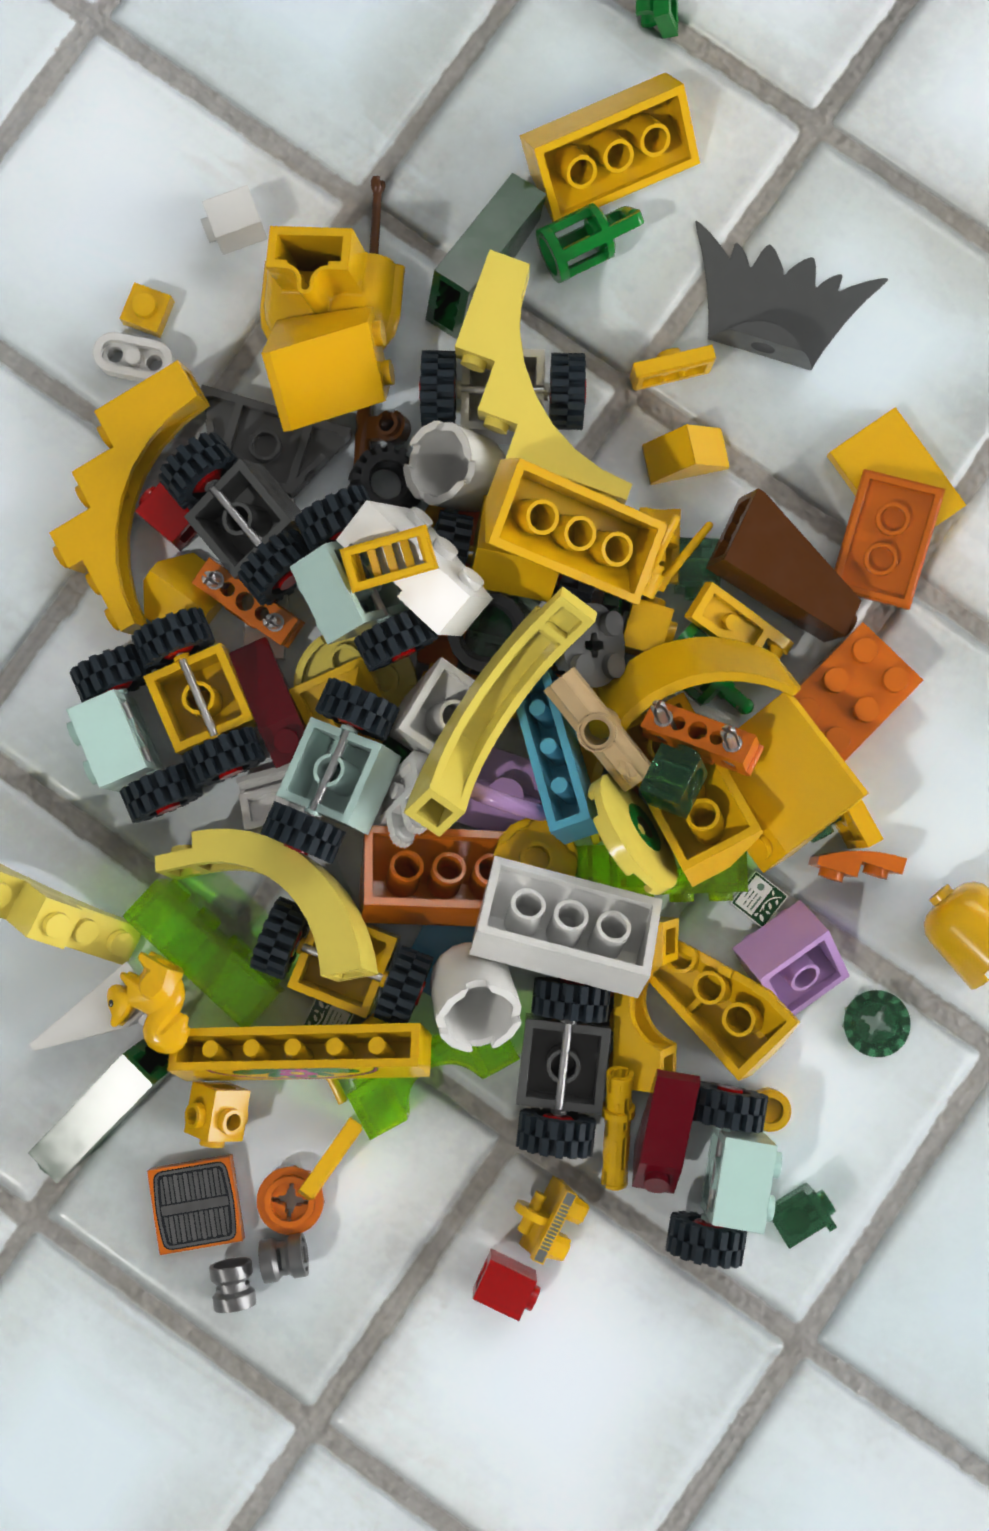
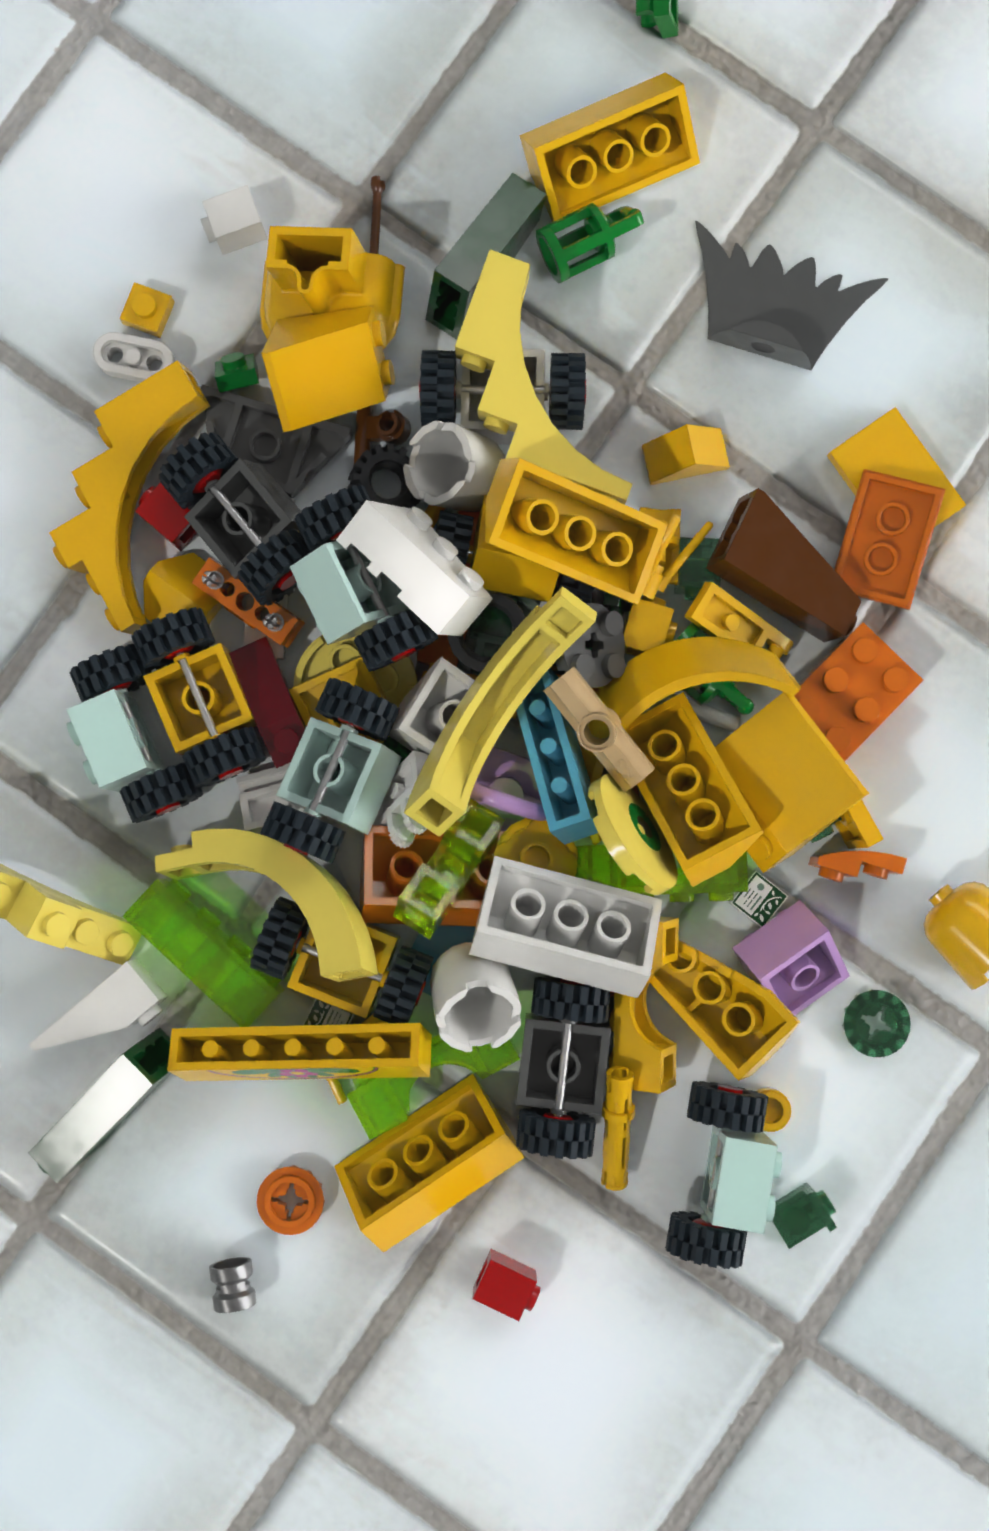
yellow animal [107,951,191,1054] -> none
tile [147,1154,245,1255] -> none
yellow brick [184,1081,251,1148] -> none
flat silver wheel [258,1233,309,1284] -> none
yellow tile [297,1117,362,1200] -> none
yellow slope [339,524,439,593] -> none
yellow hips [514,1176,589,1265] -> none
yellow plate [630,344,716,391] -> none
dark red slope [632,1069,700,1194] -> none
clear green brick [639,743,708,819] -> none
orange piece [640,699,764,776] -> none
none -> green plate [215,352,259,393]
none -> yellow slope [334,1074,525,1253]
none -> clear neon green arch [393,798,505,940]

